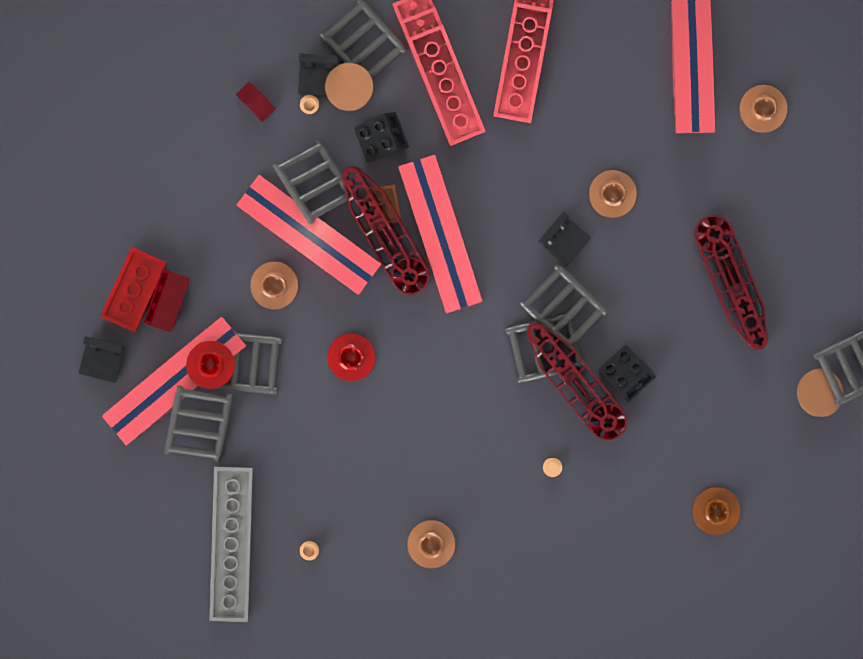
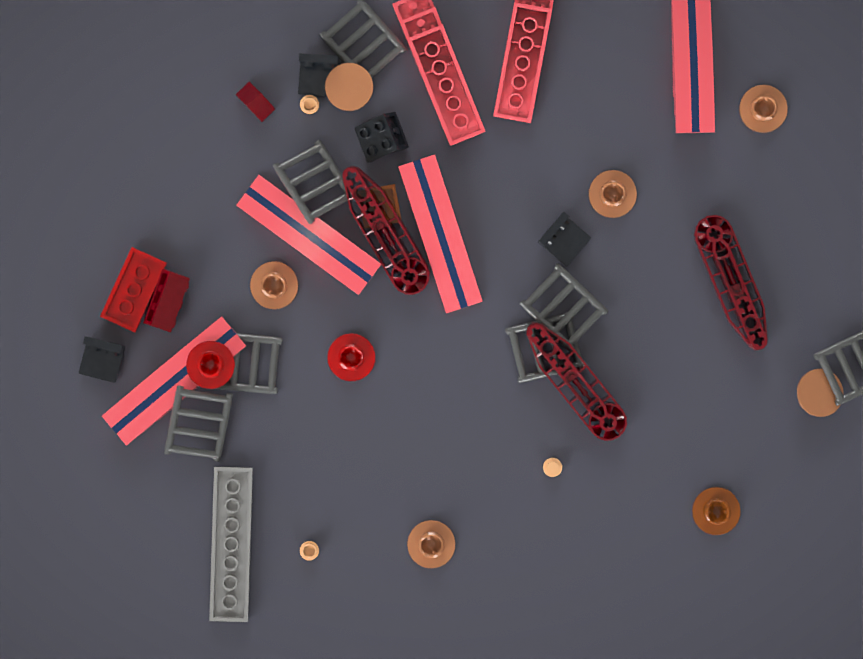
black bracket [599,345,656,403] -> none

